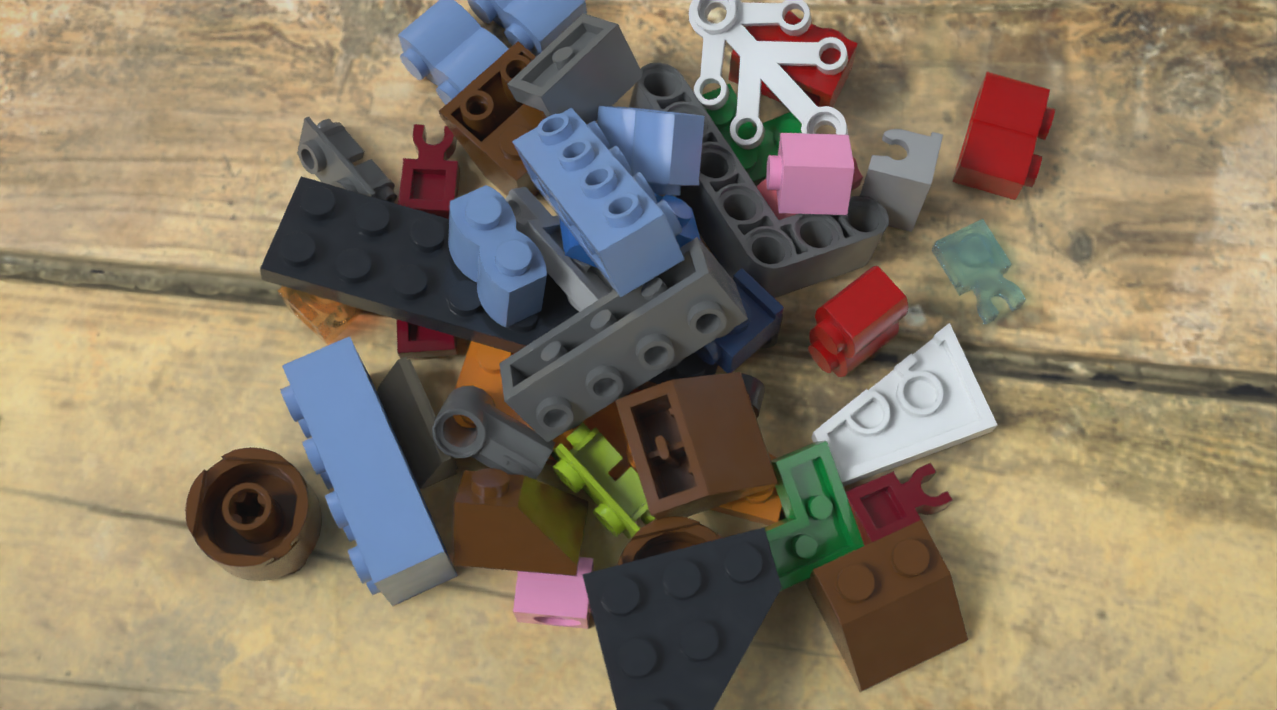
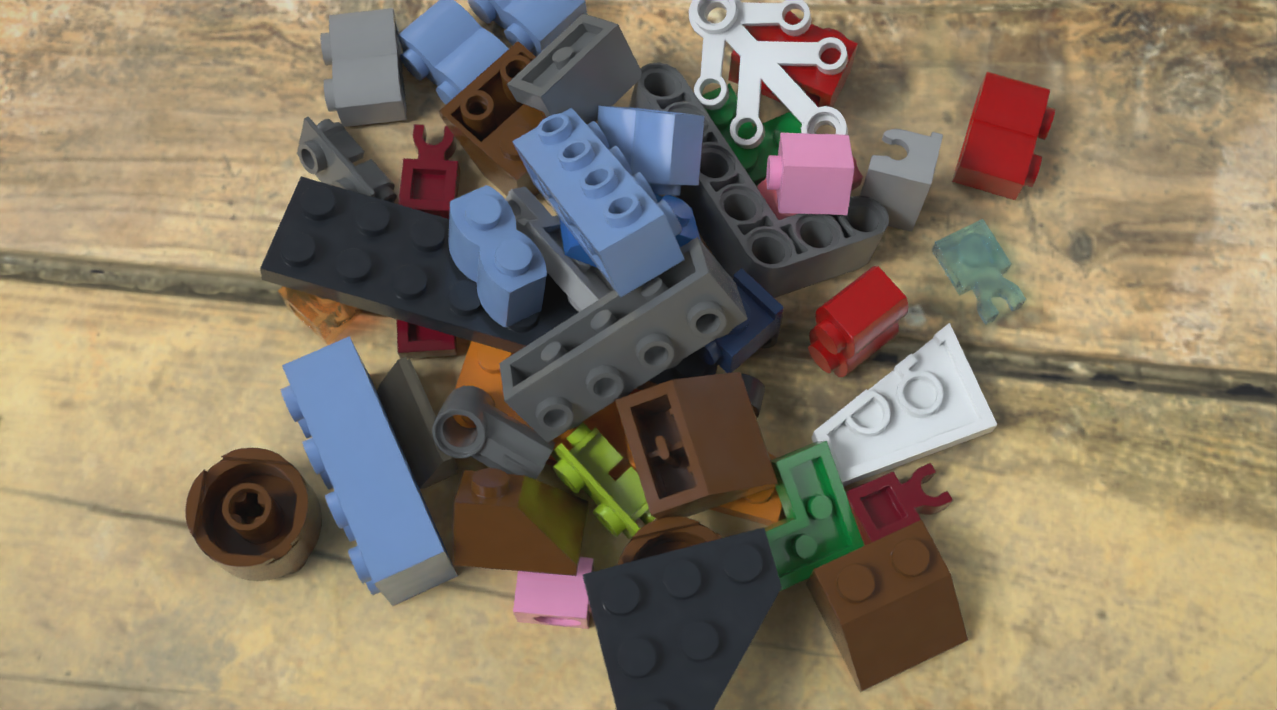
none -> light grey brick [320,8,407,127]

